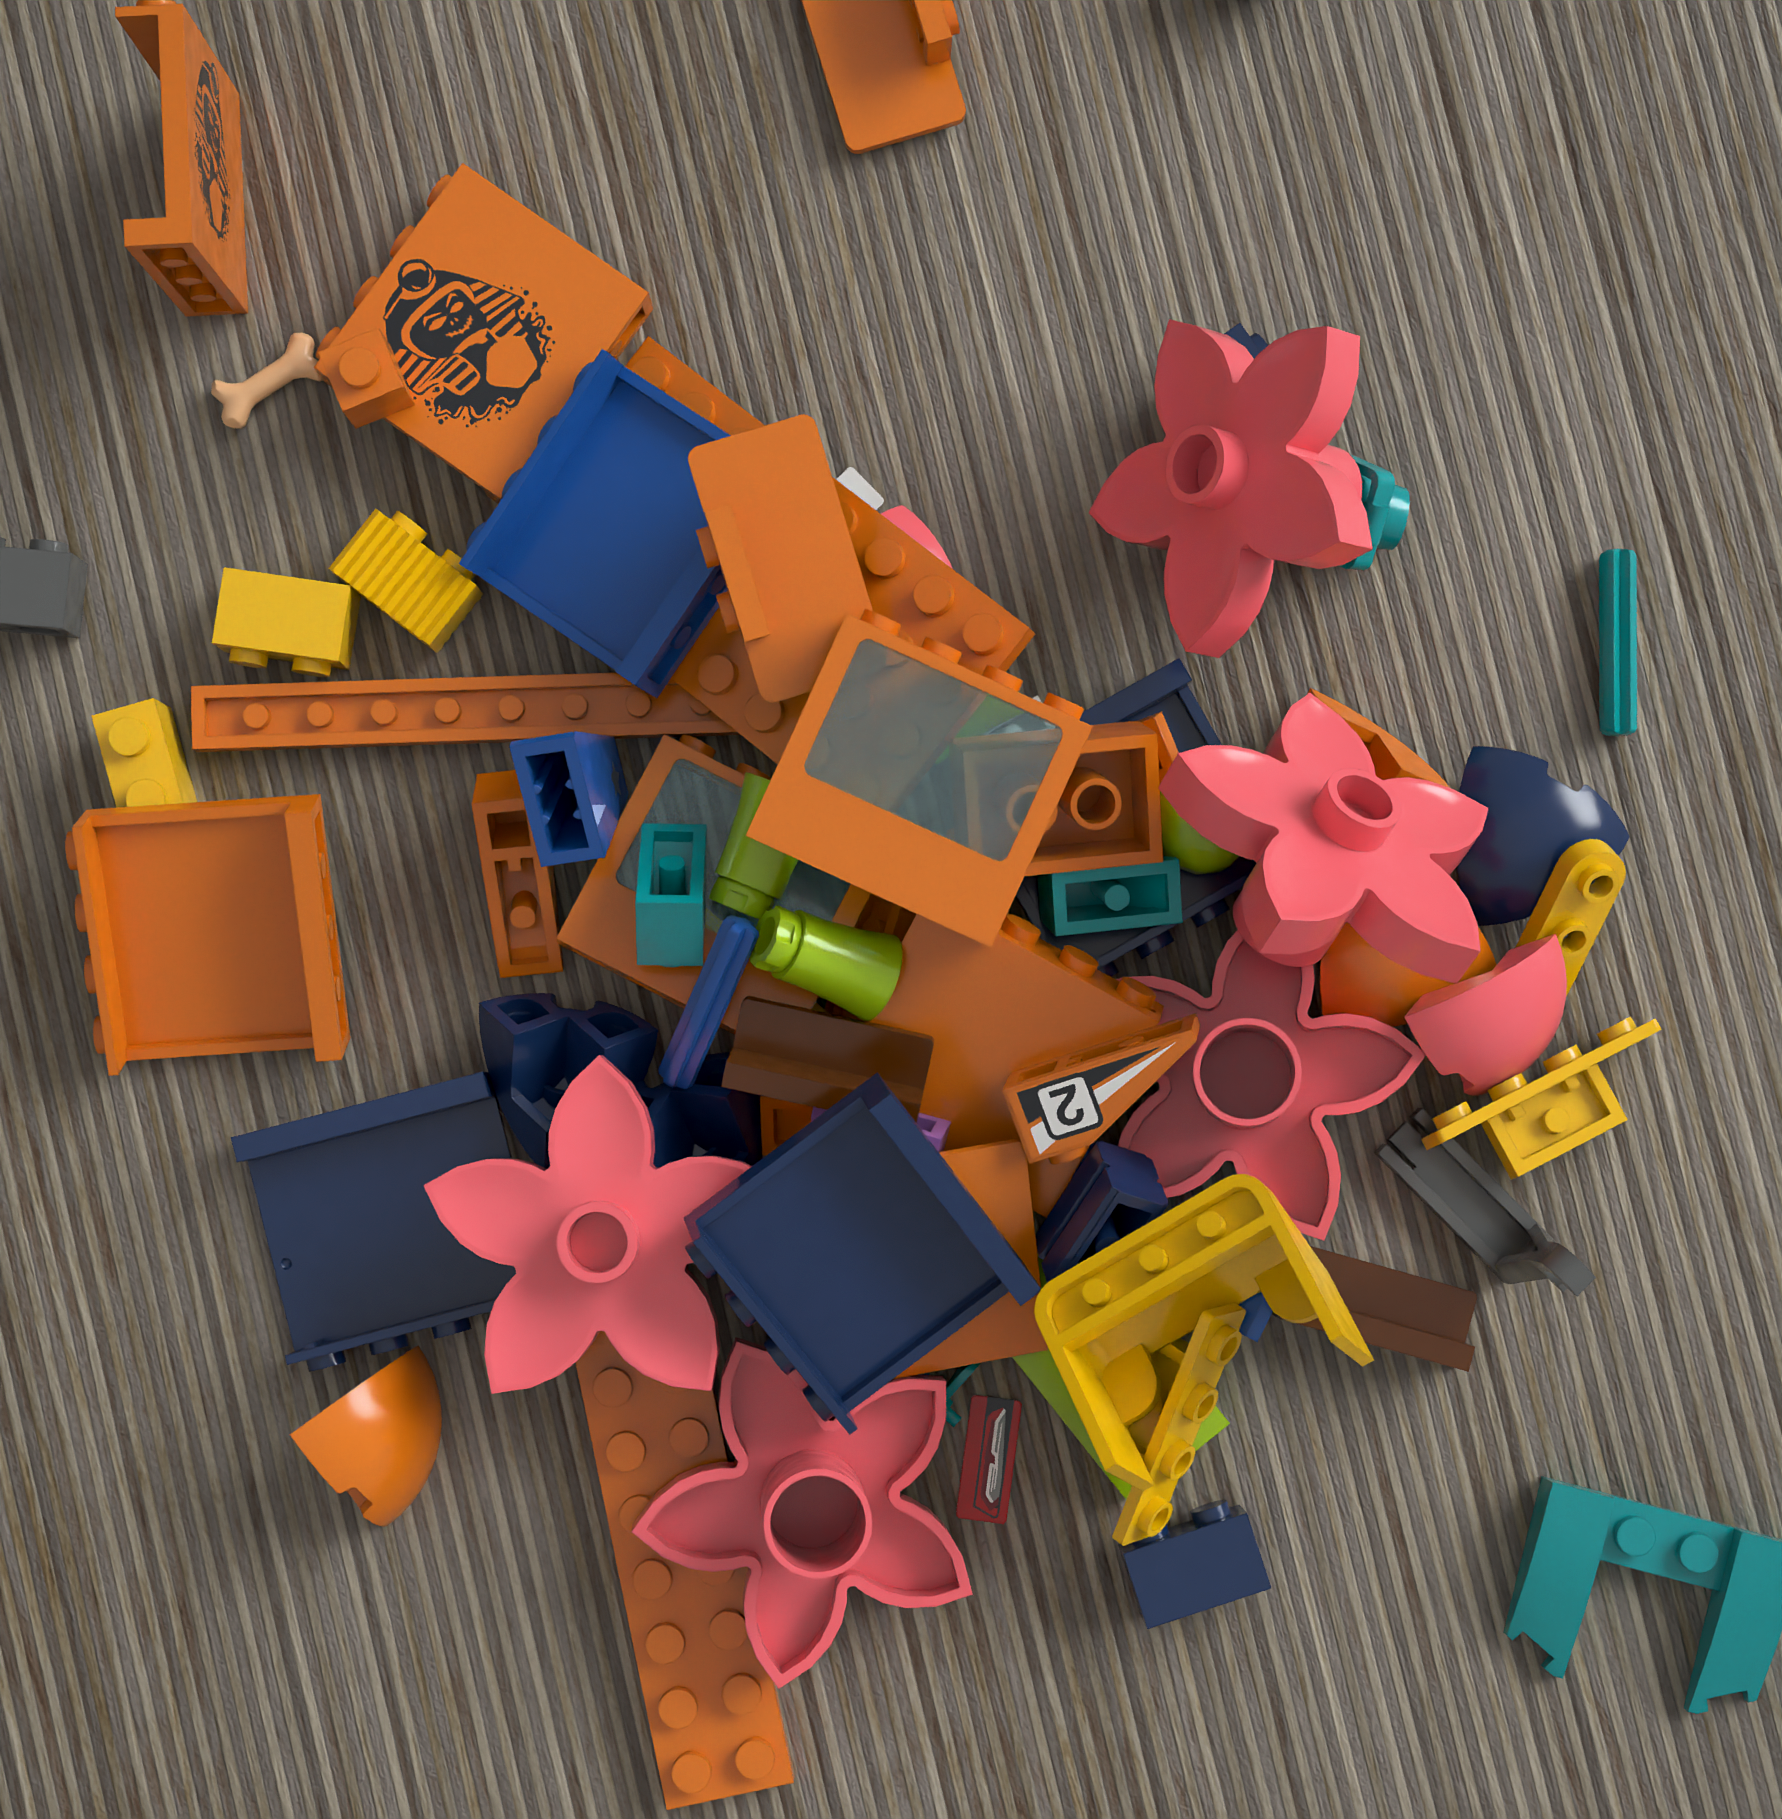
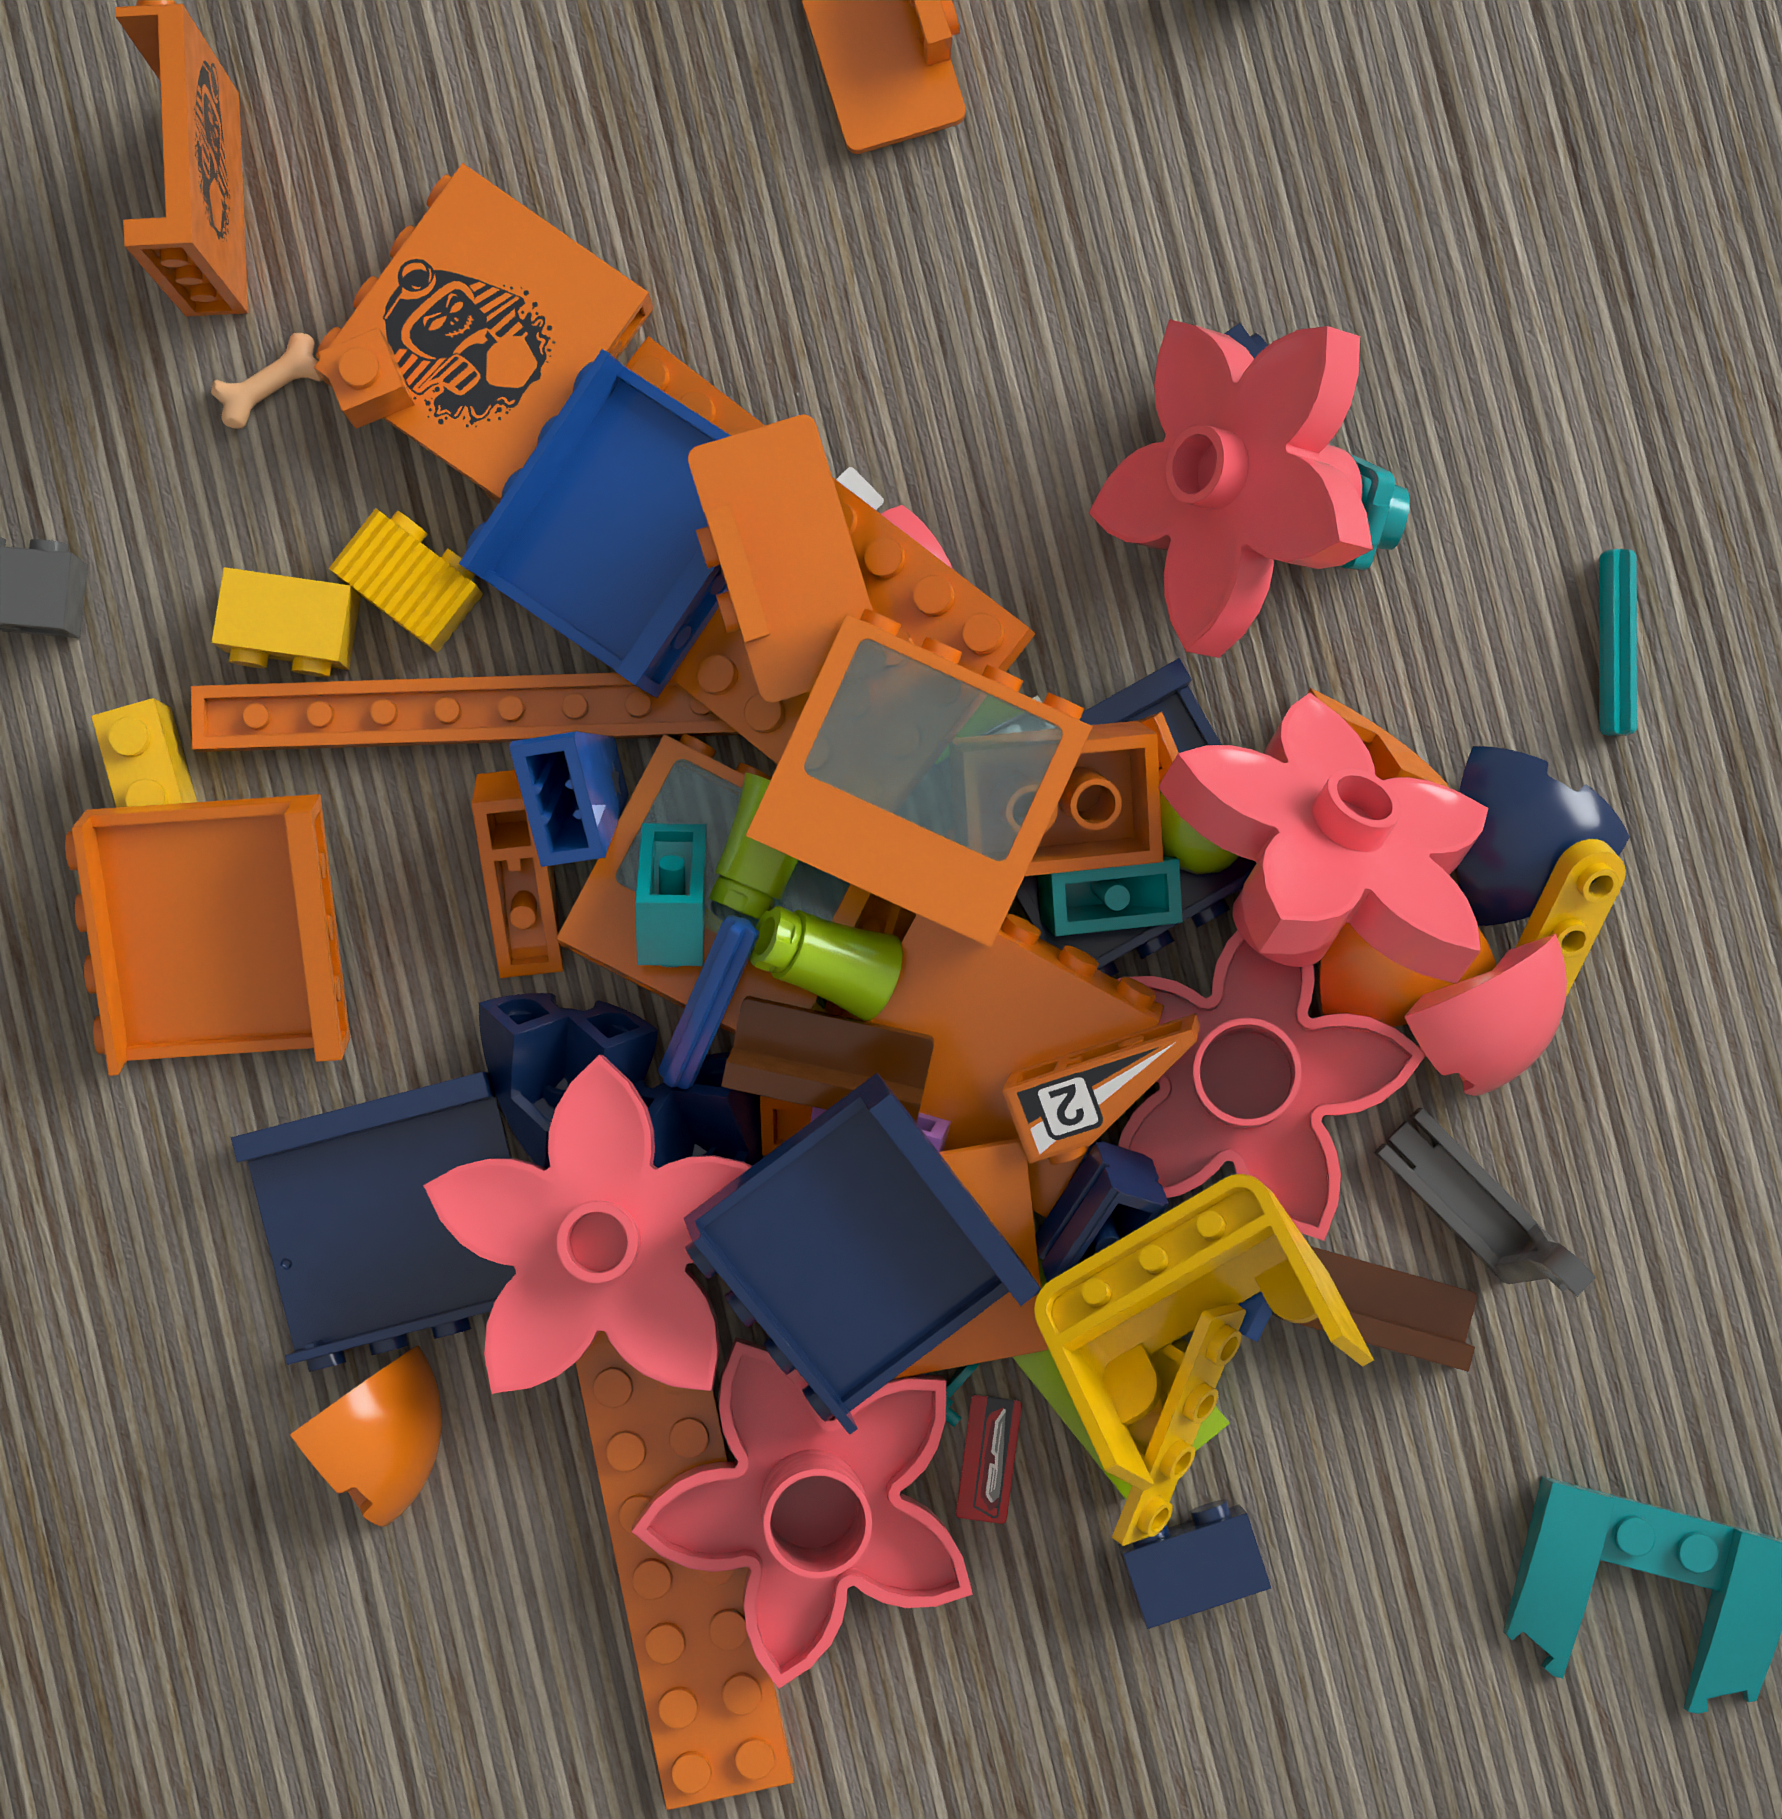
yellow bracket [1421,1016,1662,1180] -> none

